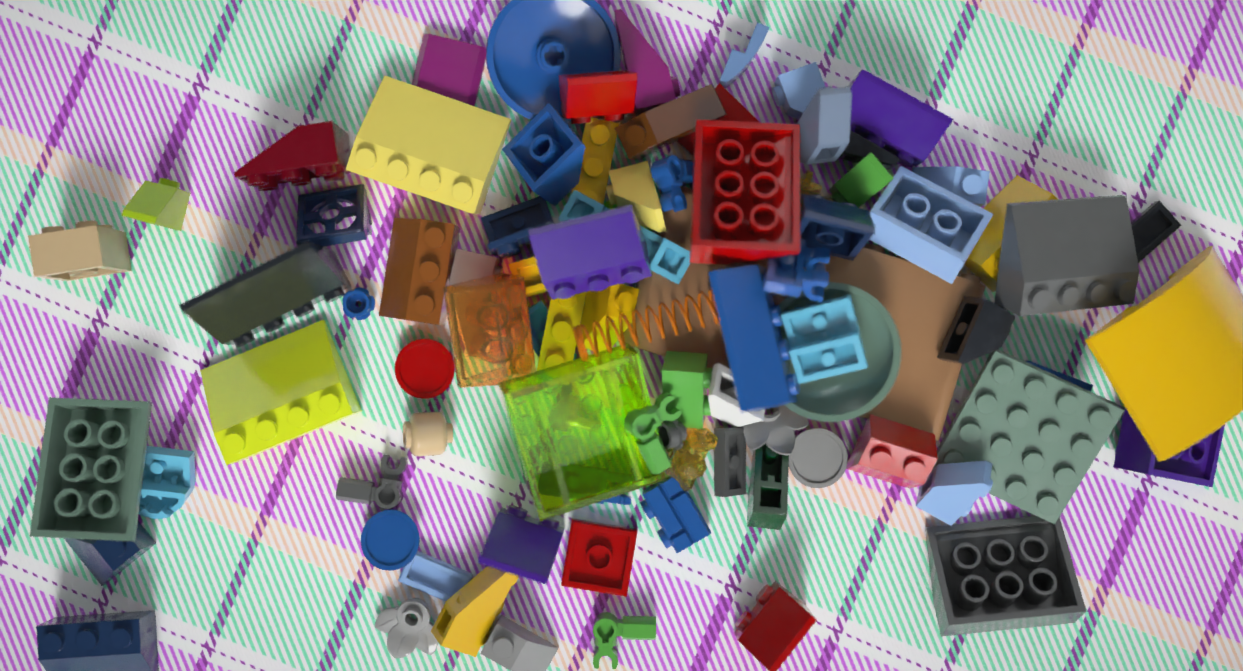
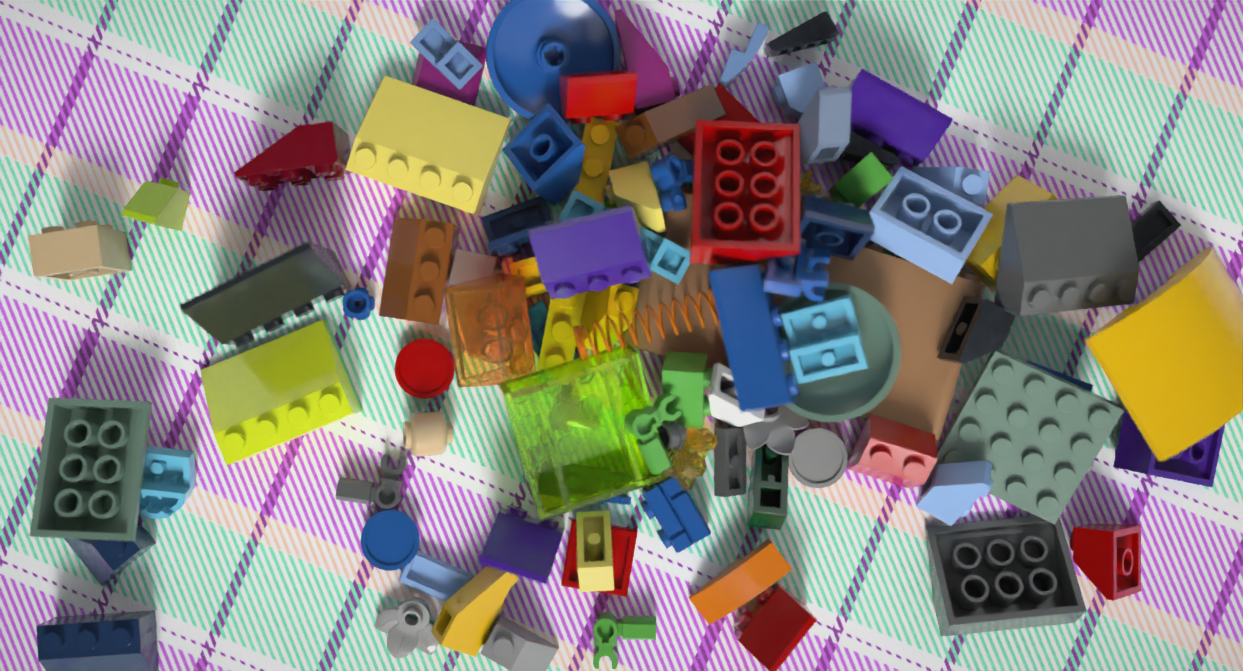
dark blue piece [296,184,372,247] -> none
none -> medium blue slope [410,18,483,90]
none -> light yellow slope [576,510,614,592]
none -> orange slope [689,538,793,625]
none -> black slope [764,11,839,58]
none -> red slope [1069,524,1141,601]

